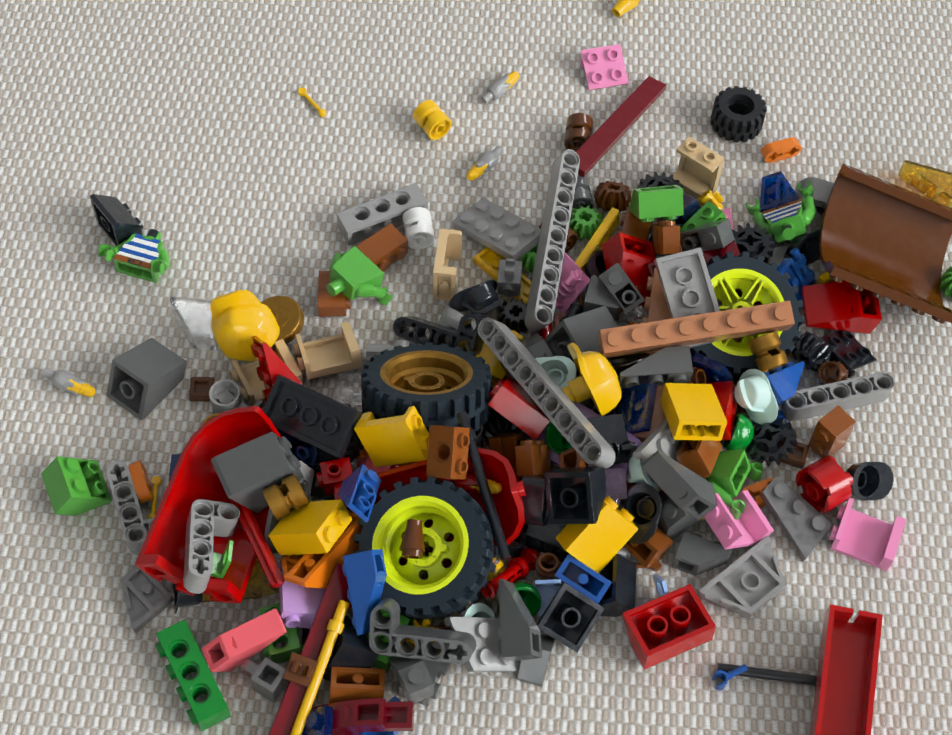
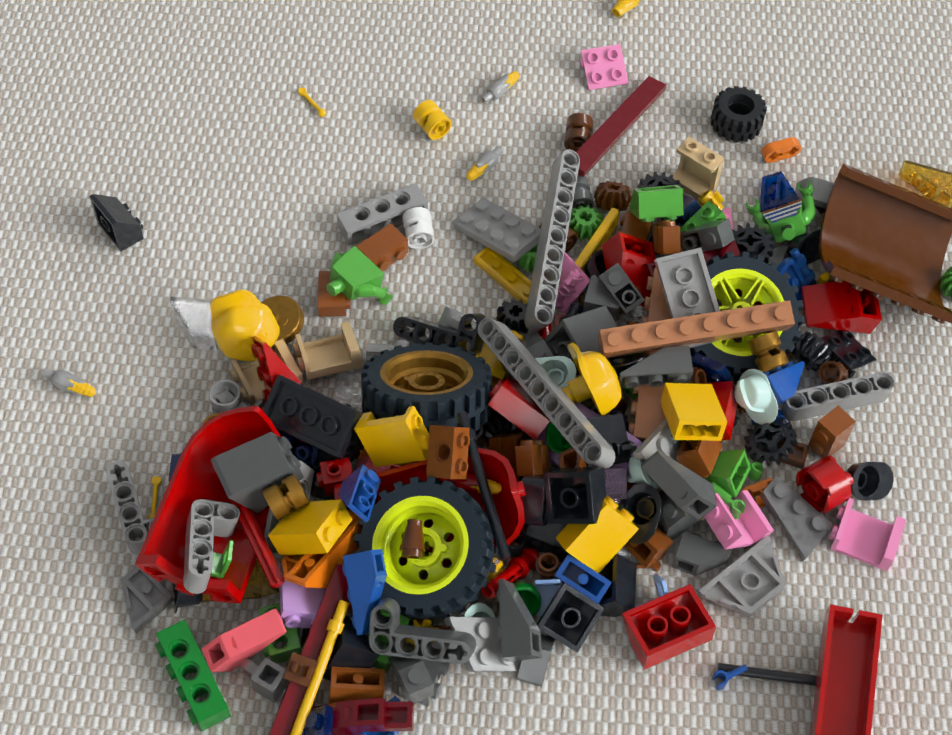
bright green slope [41,456,112,516] -> none
torso [98,229,171,283] -> none
dark grey slope [106,338,187,420] -> none
orange beam [128,460,154,504] -> none
reddish brown tile [189,377,215,402] -> none
tan panel [433,229,462,301] -> none
black piece [448,279,501,315] -> none
flat silver brick [497,258,522,297] -> none
clear blue wing [618,382,657,434] -> none
green piece [724,414,754,450] -> none

